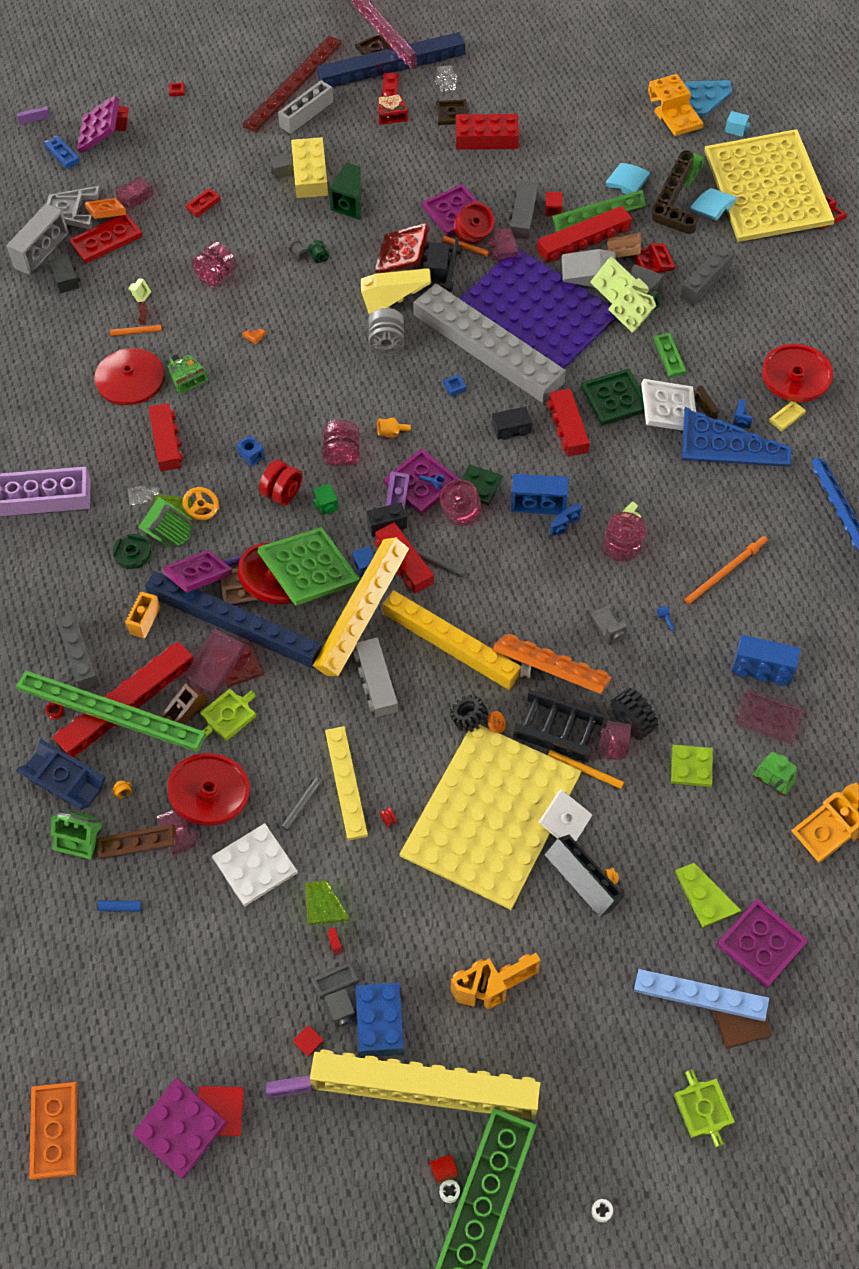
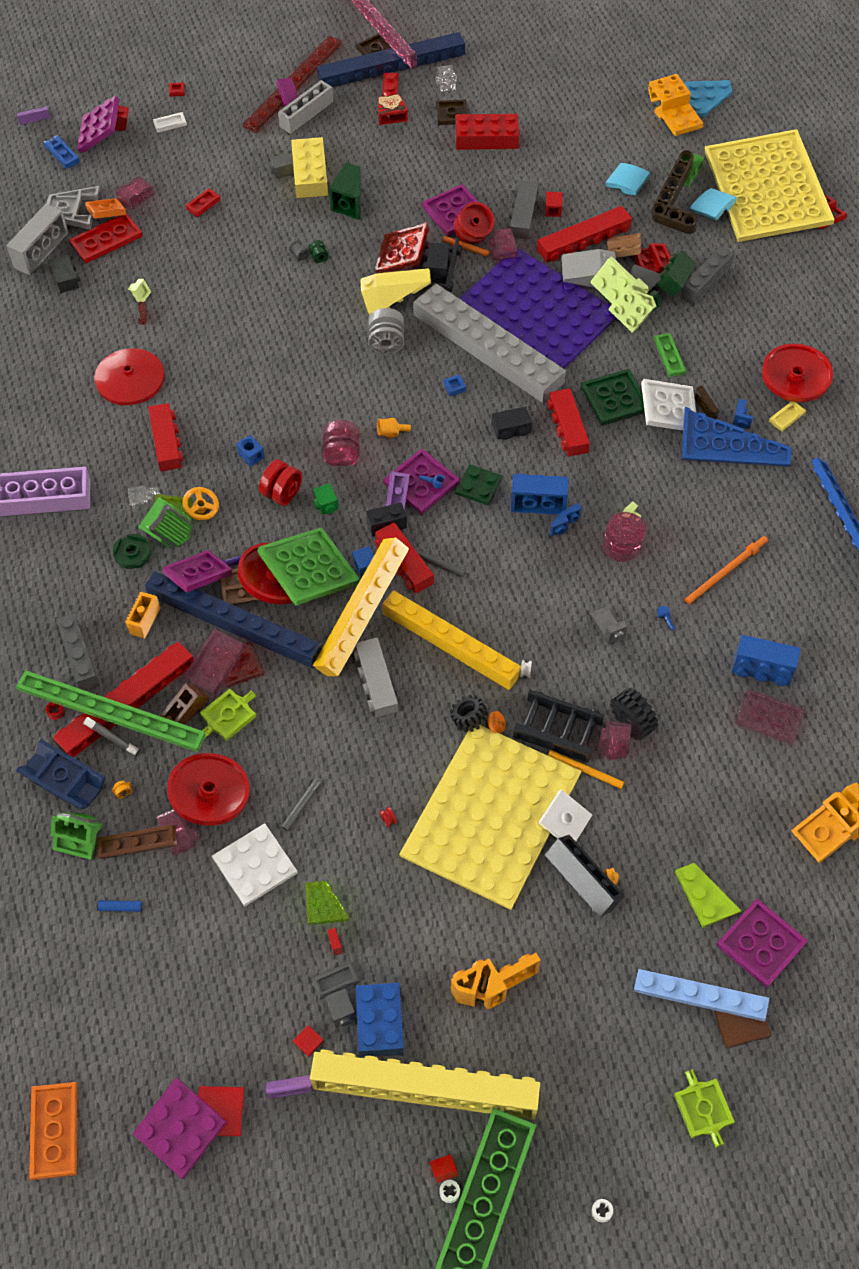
orange bar [110,325,162,337] -> none
bright green torso [168,355,208,395] -> none
clear pink wheel [191,241,237,287] -> none
orange tile [242,329,266,344] -> none
light yellow plate [325,726,368,841] -> none
clear pink wheel [439,479,482,526] -> none
orange plate [492,634,612,694] -> none
bright green plate [552,190,646,232] -> none
lime plate [671,745,713,787] -> none
medium azure brick [725,111,750,137] -> none
bright green torso [752,752,797,796] -> none
none -> flat silver bar [83,717,139,755]
none -> white tile [153,112,187,133]
none -> magenta tile [276,78,298,107]
none -> dark green brick [657,250,697,298]

